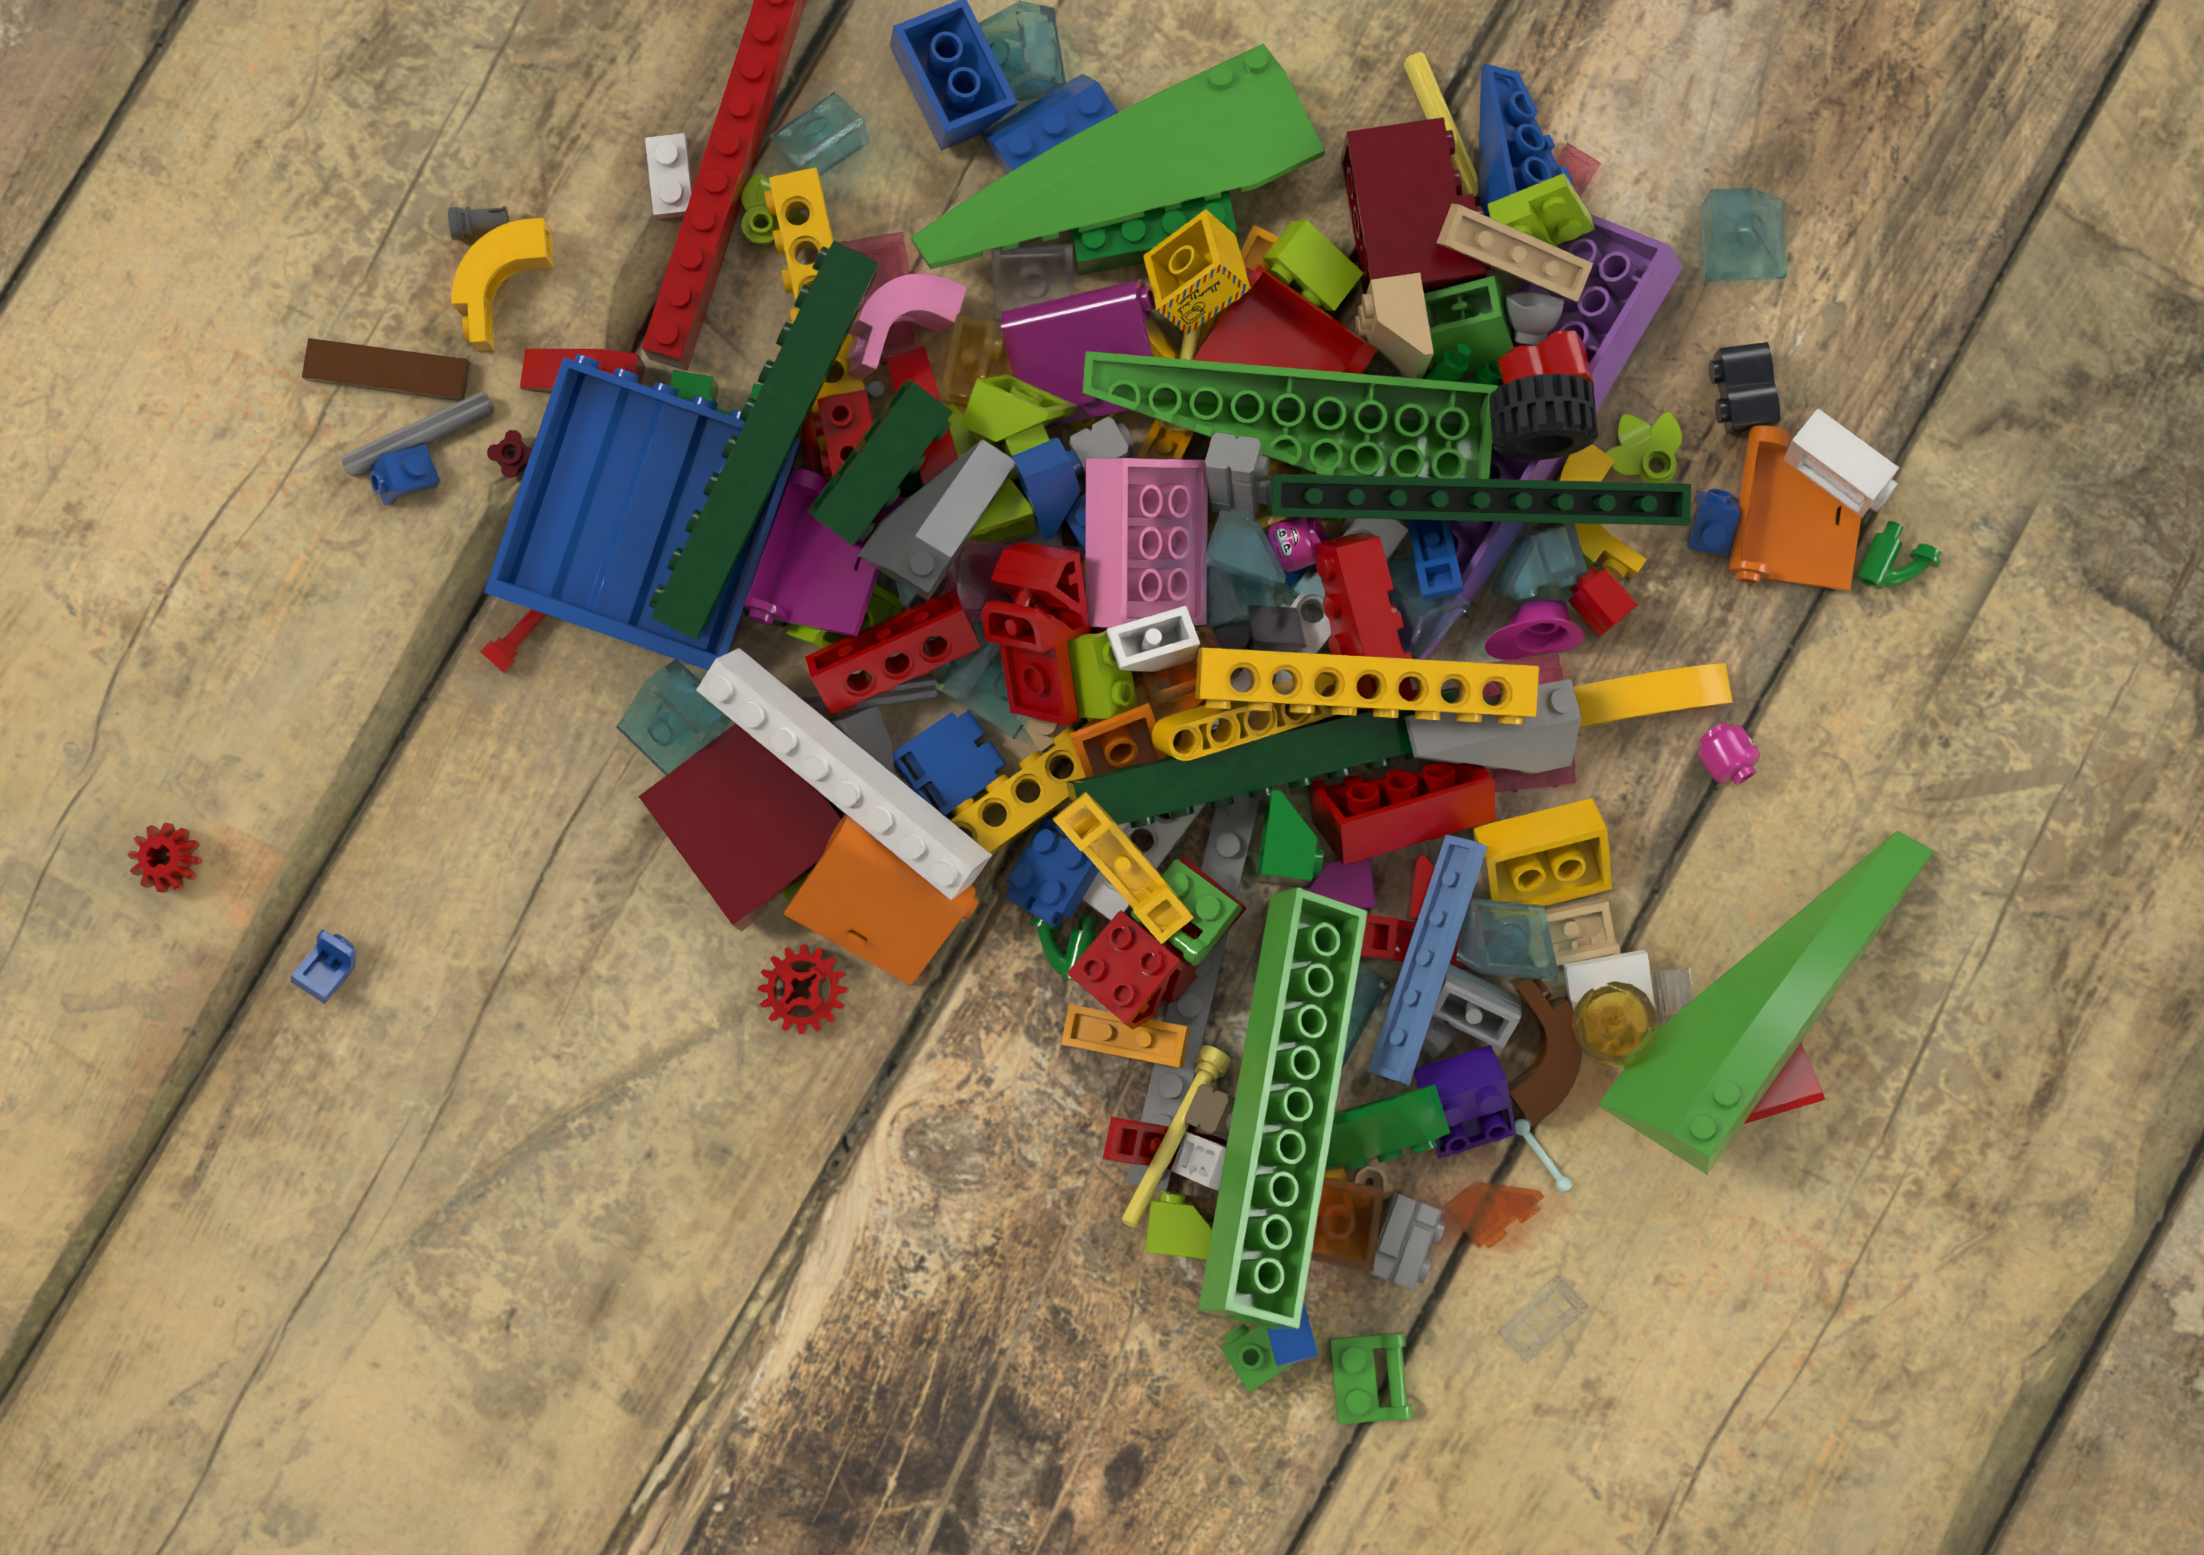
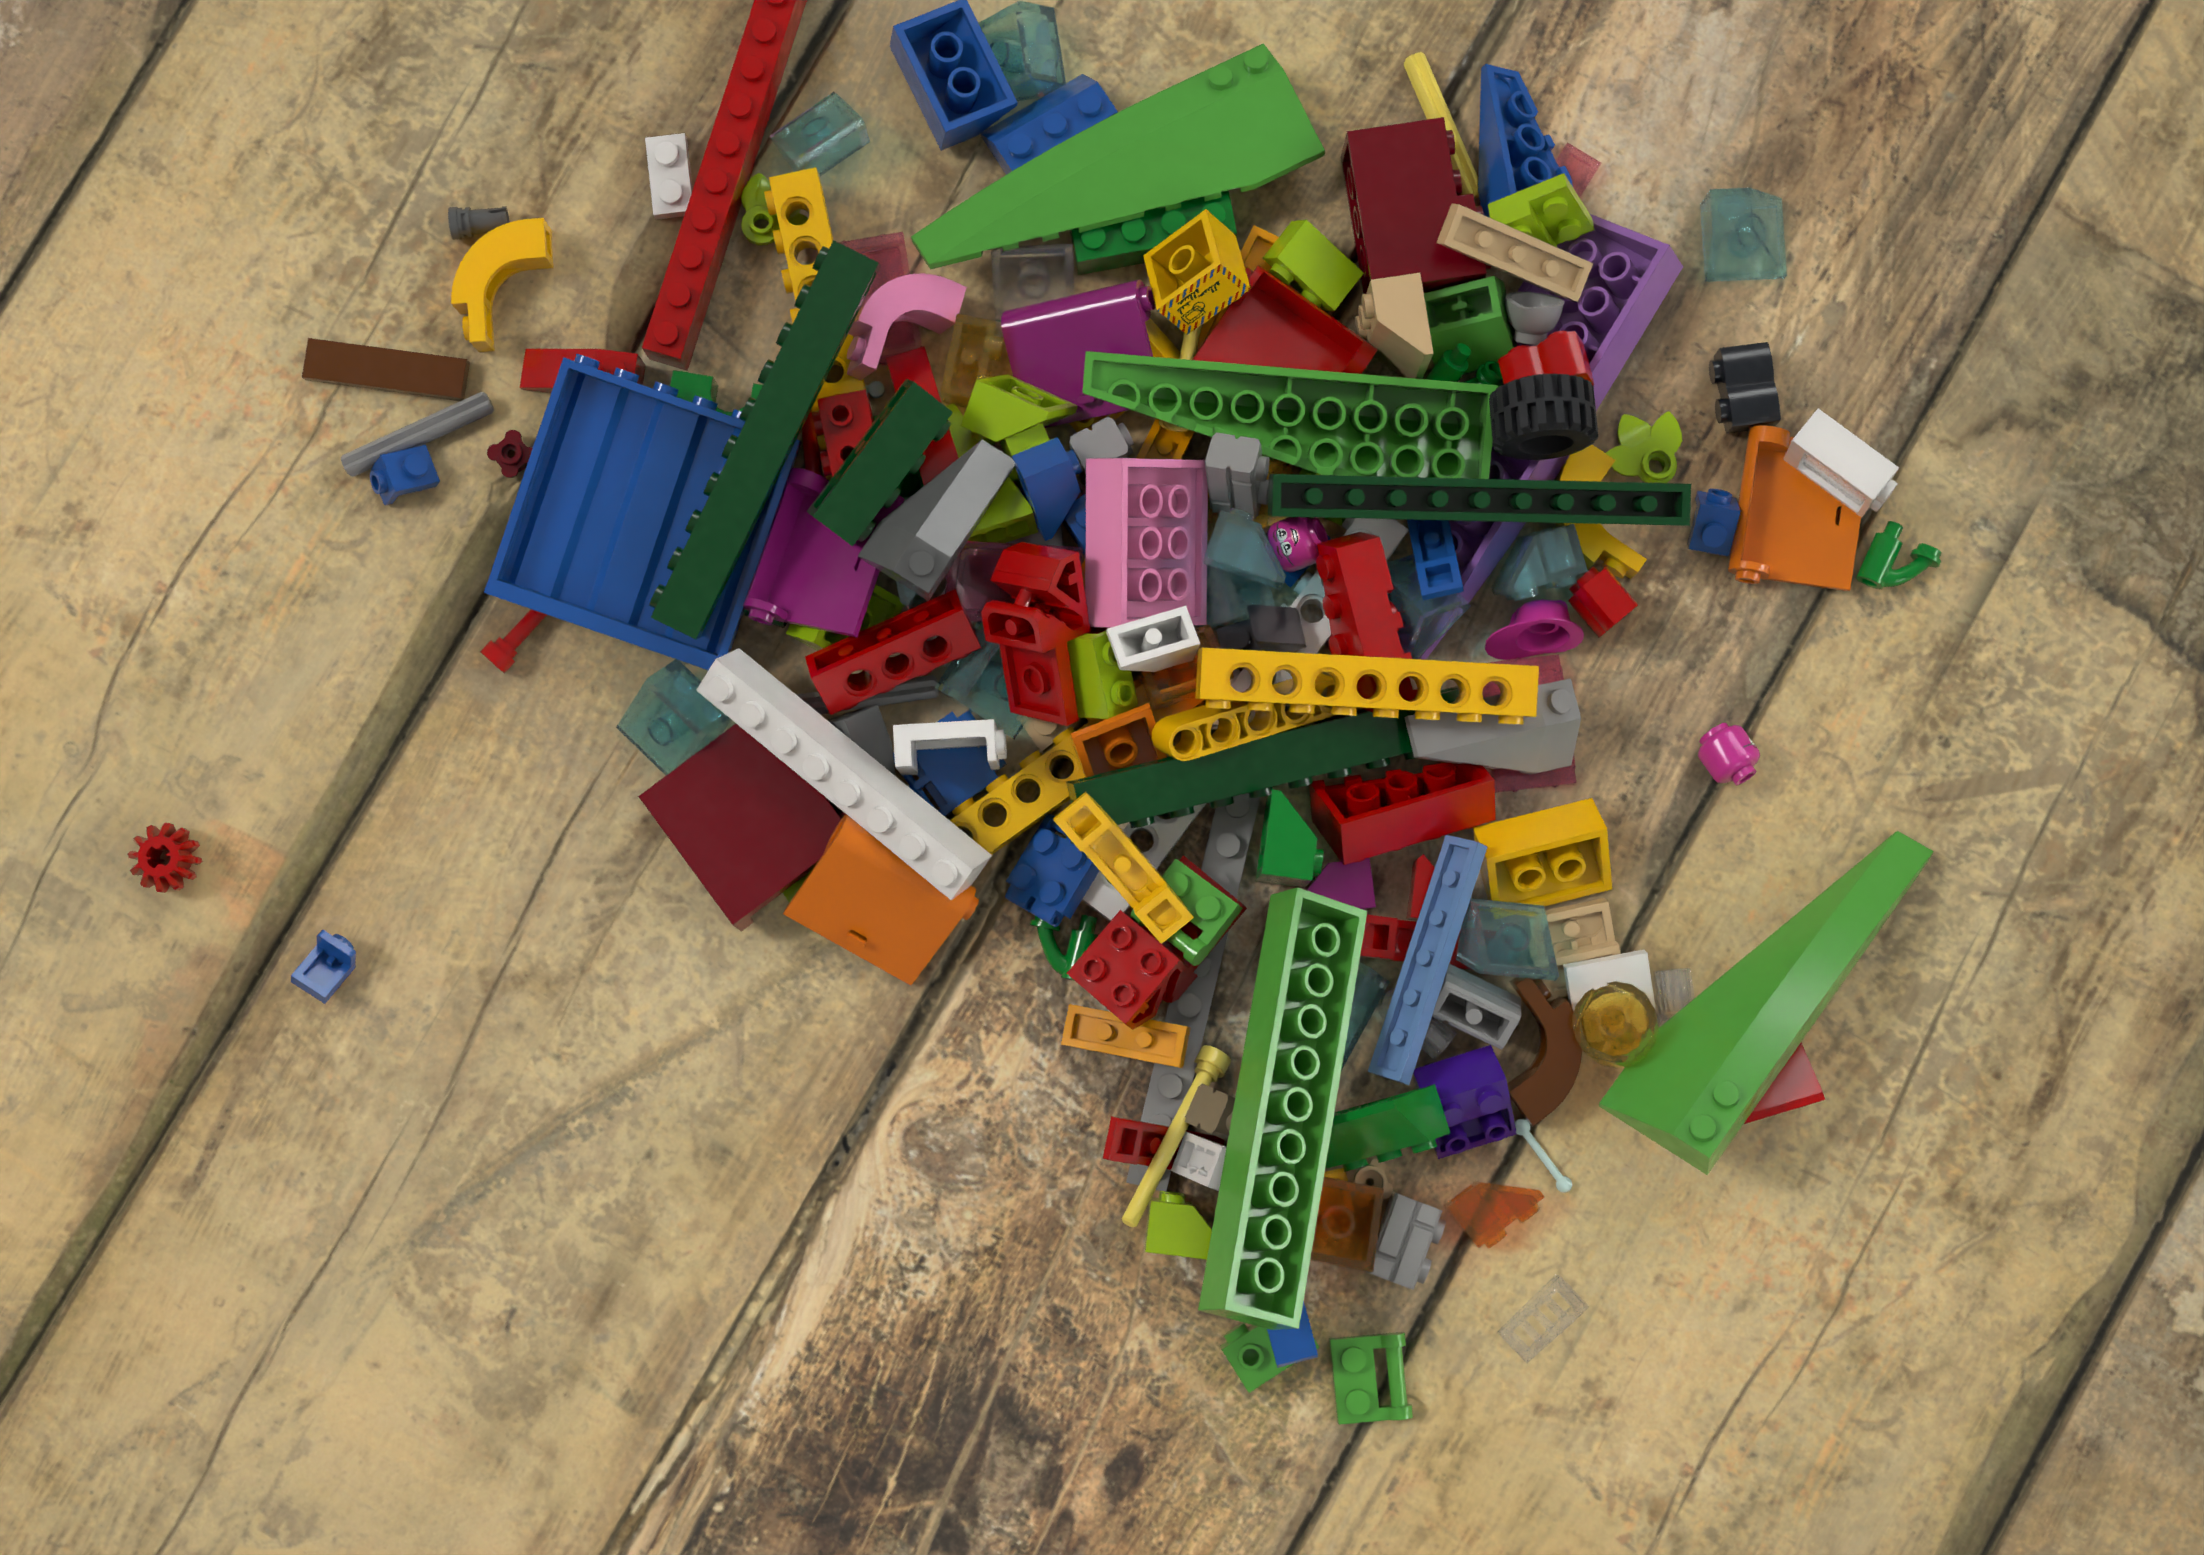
red gear [757,944,849,1034] -> none
yellow slope [1573,663,1733,728] -> none
none -> white panel [893,719,1007,775]

